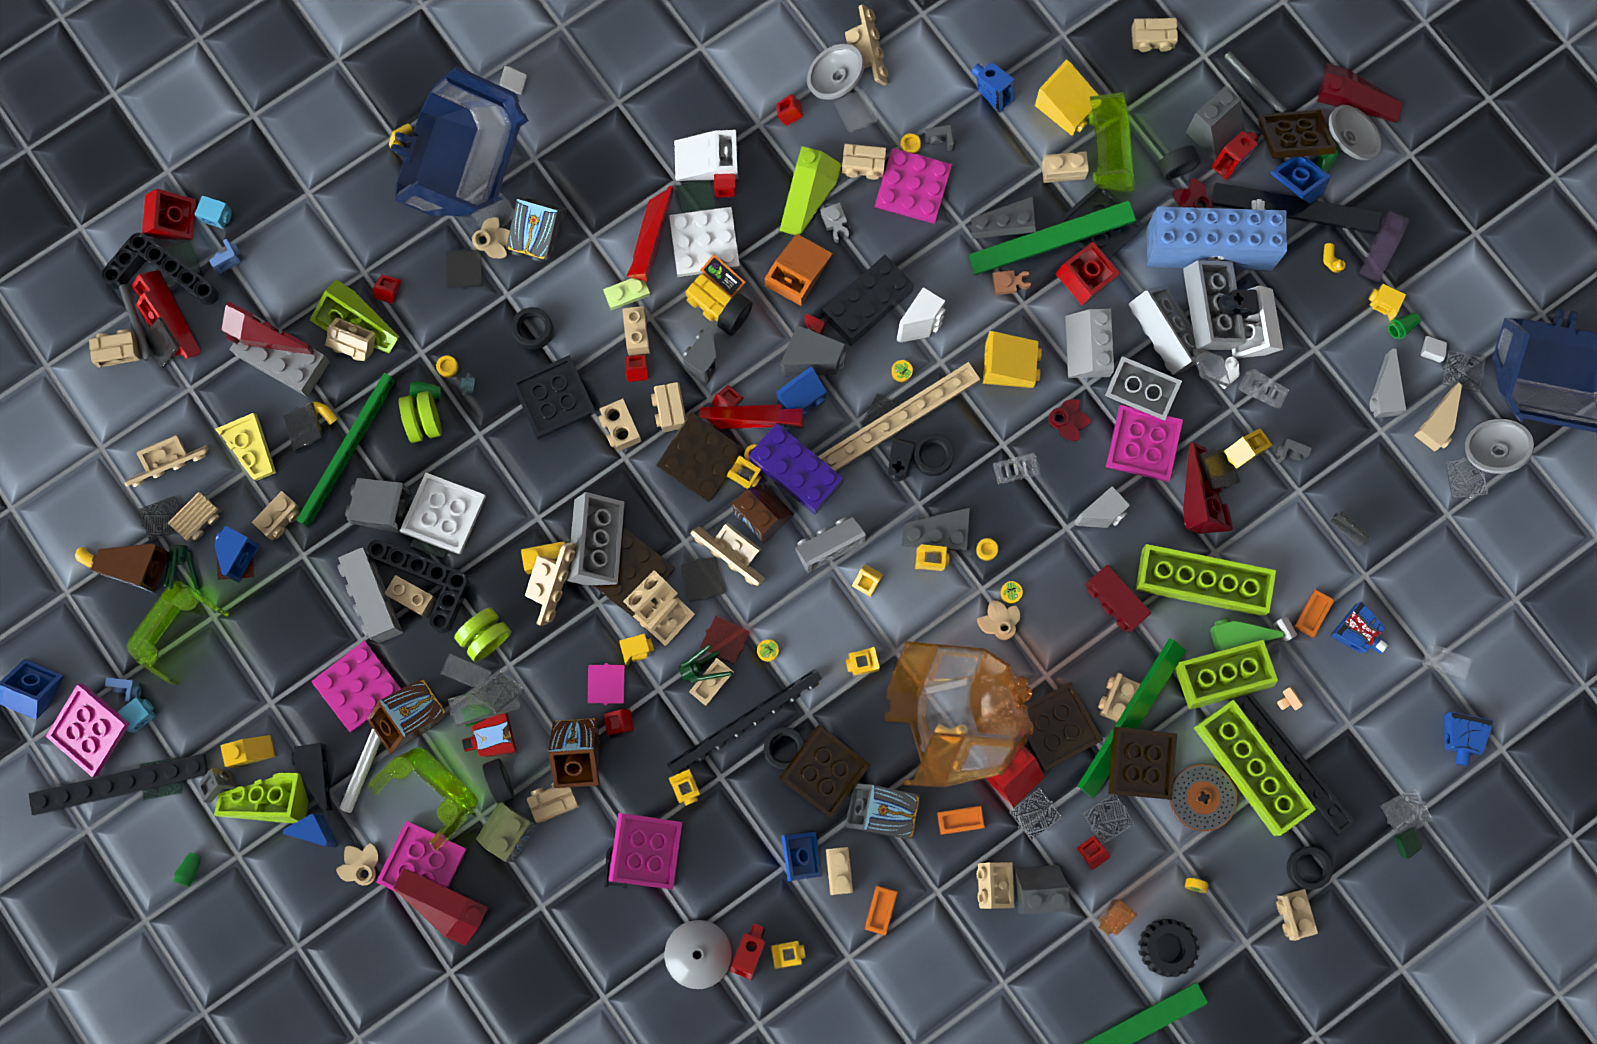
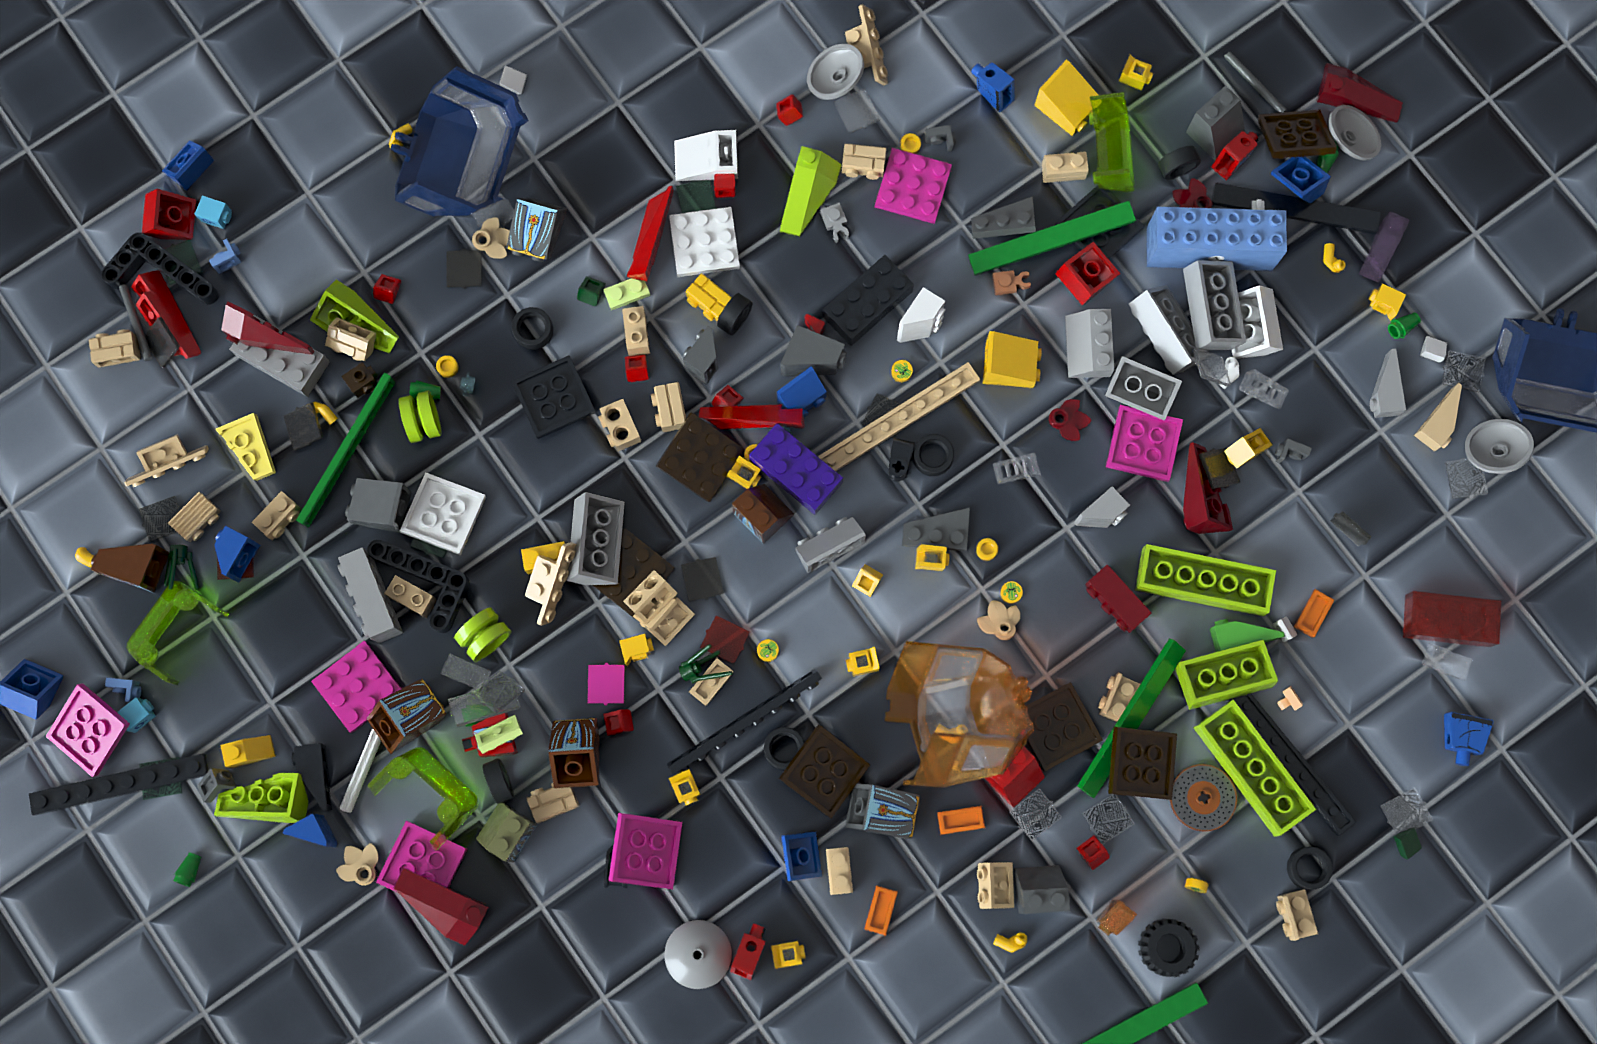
tan bracket [690,523,766,586] -> none
tile [700,254,745,297] -> none
orange slope [765,234,833,306] -> none
tan brick [1132,18,1178,52] -> none
black piece [1218,289,1260,316] -> none
torso [1330,602,1388,654] -> none
none -> blue slope [162,140,214,191]
none -> dark brown brick [341,362,378,398]
none -> yellowish green plate [475,715,523,754]
none -> dark green slope [577,276,606,306]
none -> yellow arm [993,932,1028,952]
none -> yellow window [1119,54,1153,90]
none -> clear red brick [1403,591,1501,647]

